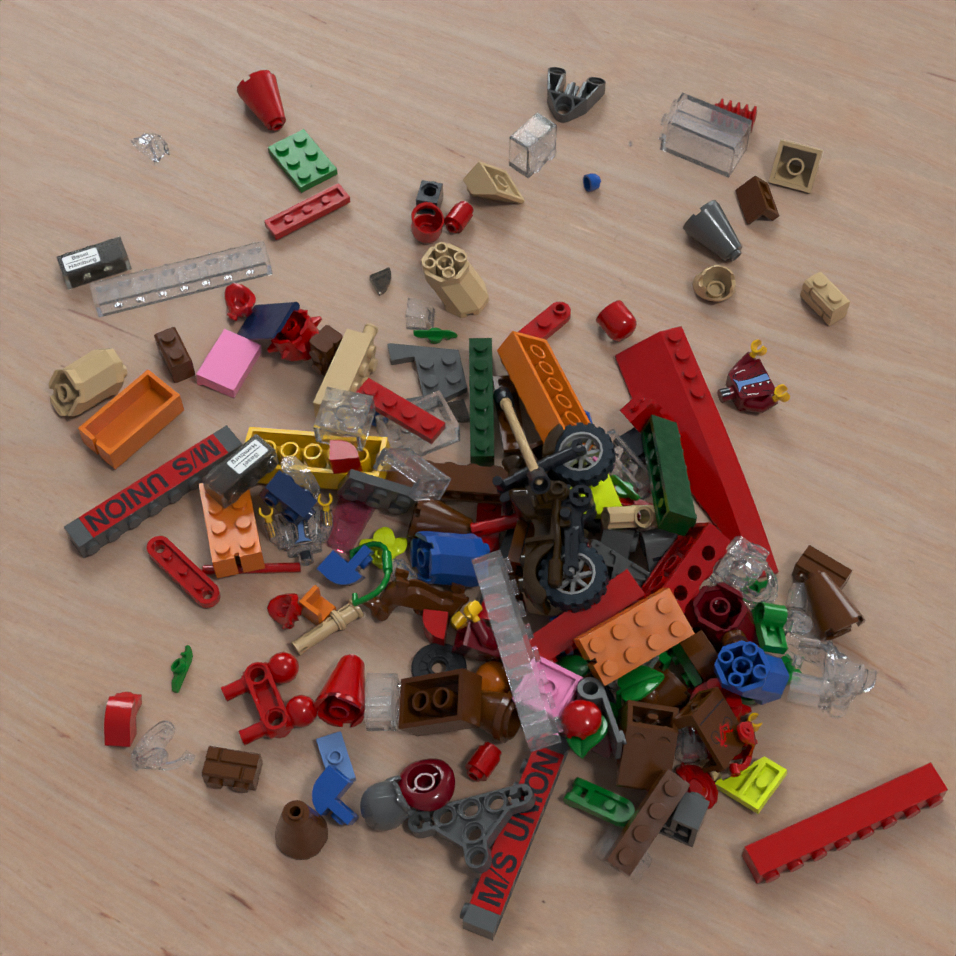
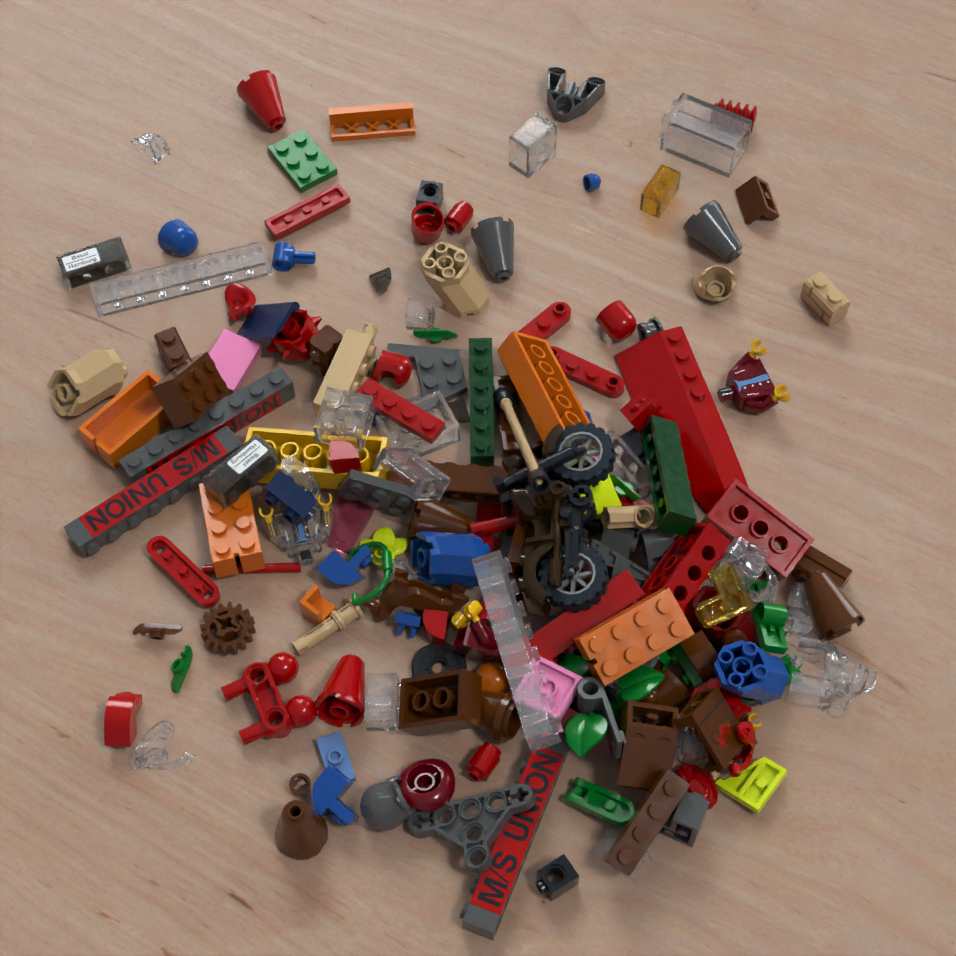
reddish brown brick [202,746,263,793] -> none
red hat [267,593,303,630] -> none
tan slope [463,161,525,204] -> none
red hair [561,700,602,740] -> none
red brick [741,762,948,884] -> none
tan slope [769,139,824,193] -> none
none -> dark grey brick [119,367,295,484]
none -> reddish brown piece [133,623,183,640]
none -> reddish brown brick [151,352,229,429]
none -> blue hair [158,219,199,257]
none -> reddish brown gear [200,602,256,656]
none -> blue axle [272,242,316,272]
none -> reddish brown hinge [289,773,311,796]
none -> orange fence [329,102,415,142]
none -> red helmet [372,350,412,387]
none -> blue tile [395,610,423,638]
none -> dark grey cone [470,217,514,282]
none -> black brick [535,854,579,901]
none -> red plate [550,346,625,398]
none -> dark grey wheel [637,317,664,340]
none -> clear yellow brick [640,164,681,218]
none -> clear yellow brick [696,562,755,629]
none -> red brick [701,479,815,582]

